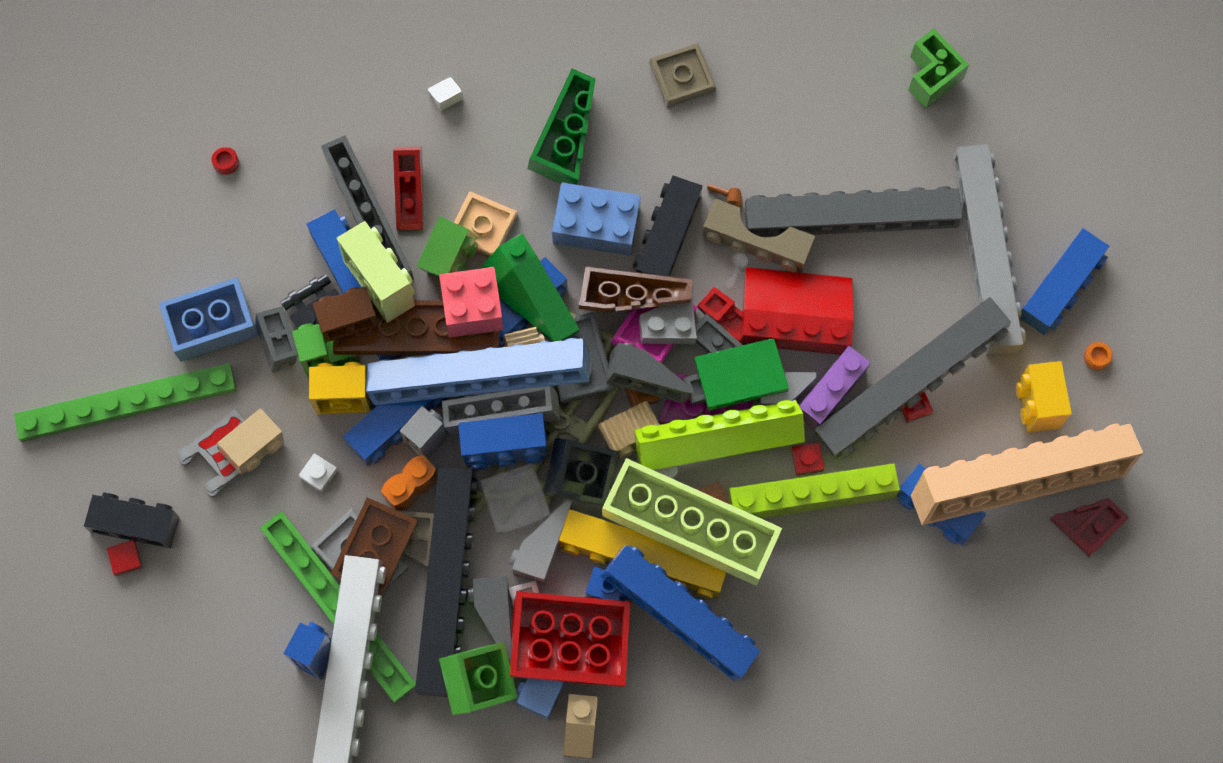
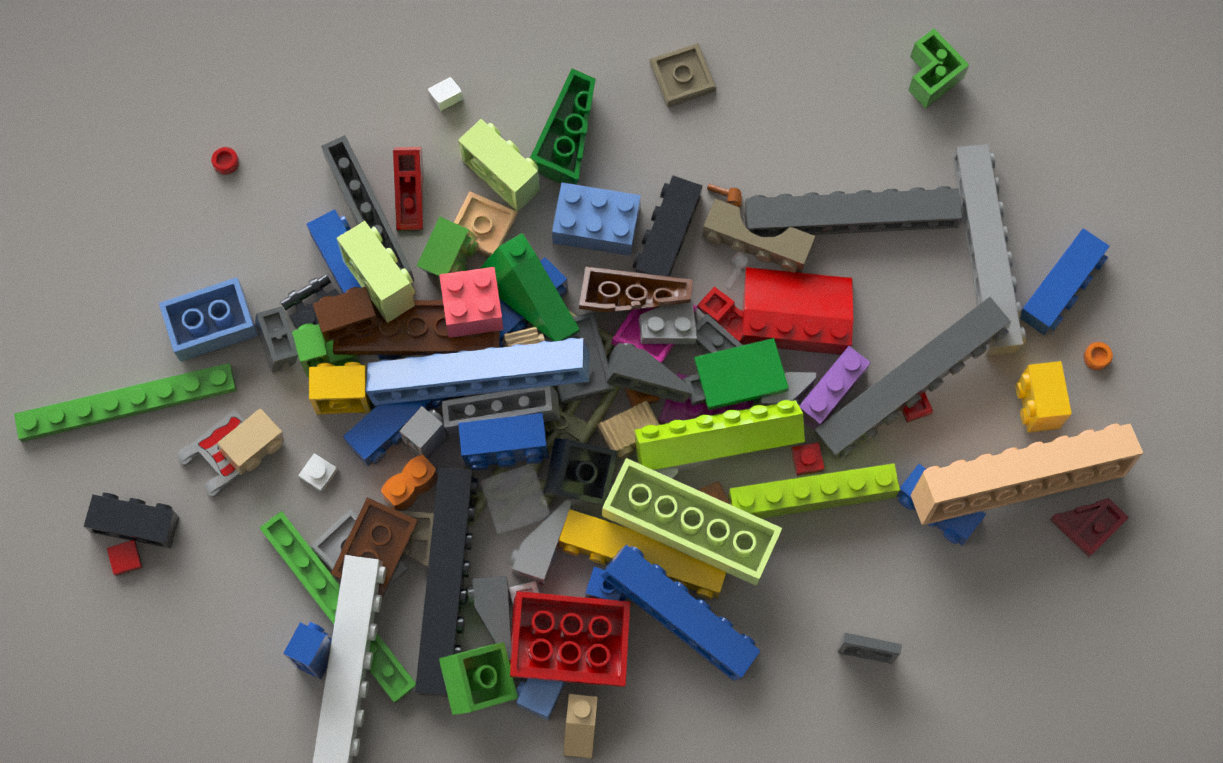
none -> yellowish green brick [458,119,540,211]
none -> dark grey tile [837,633,902,664]

